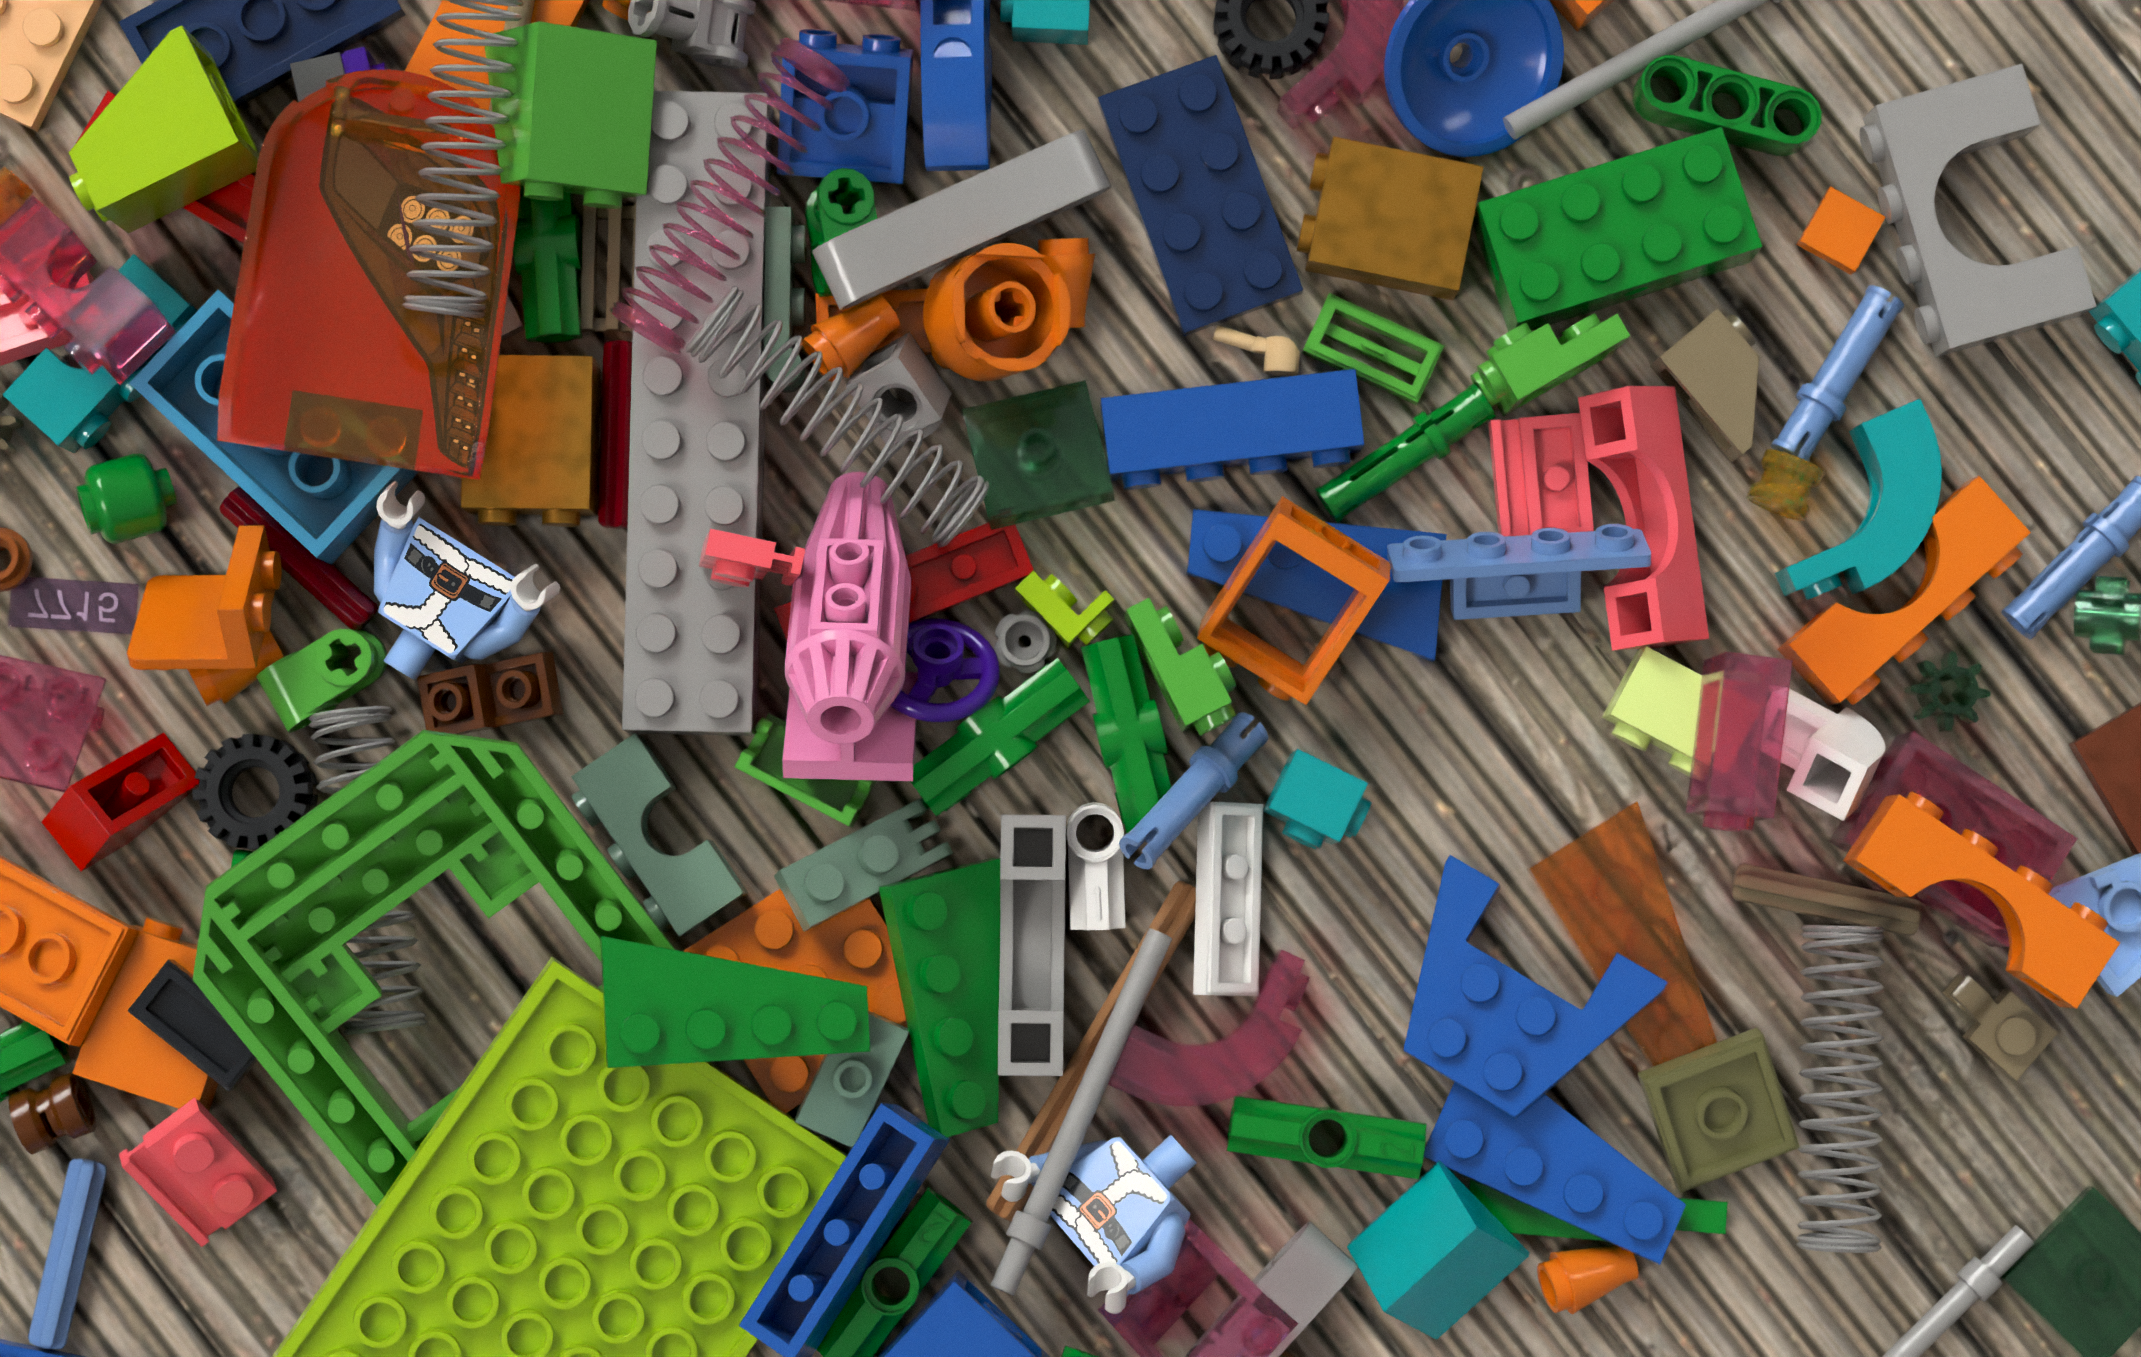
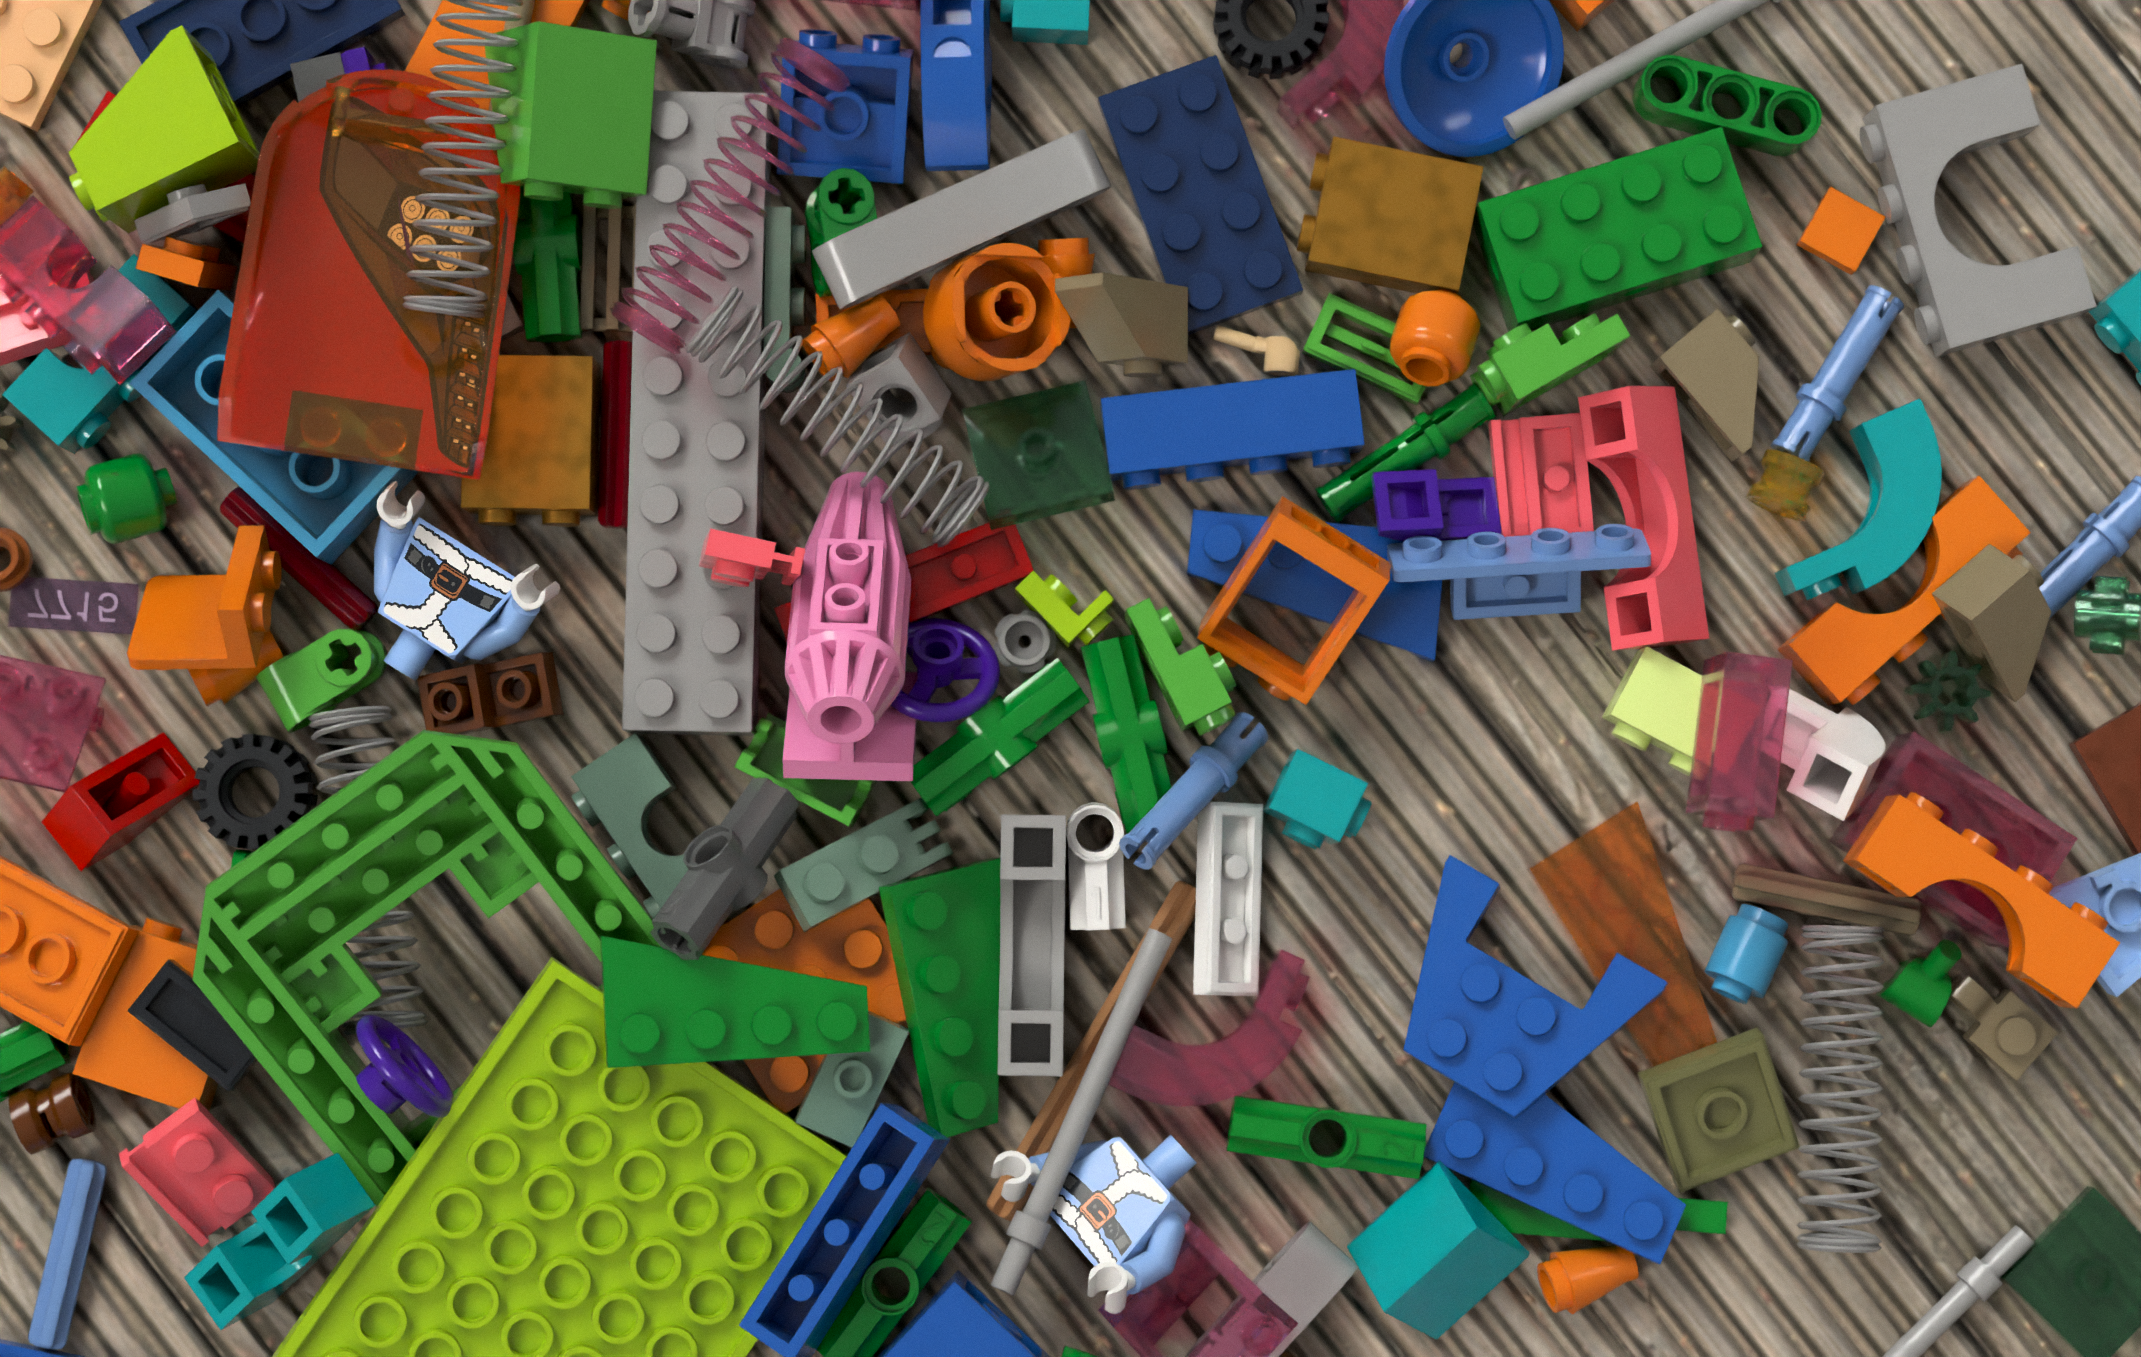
none -> light grey plate [134,184,252,244]
none -> orange plate [135,236,237,291]
none -> teal arch [184,1153,375,1330]
none -> dark purple piece [356,1015,454,1118]
none -> dark grey piece [650,778,800,960]
none -> dark tan slope [1055,272,1188,378]
none -> dark purple slope [1371,469,1502,541]
none -> orange head [1390,289,1480,386]
none -> dark azure brick [1704,904,1789,1004]
none -> green piece [1876,939,1962,1028]
none -> dark tan slope [1932,544,2051,702]

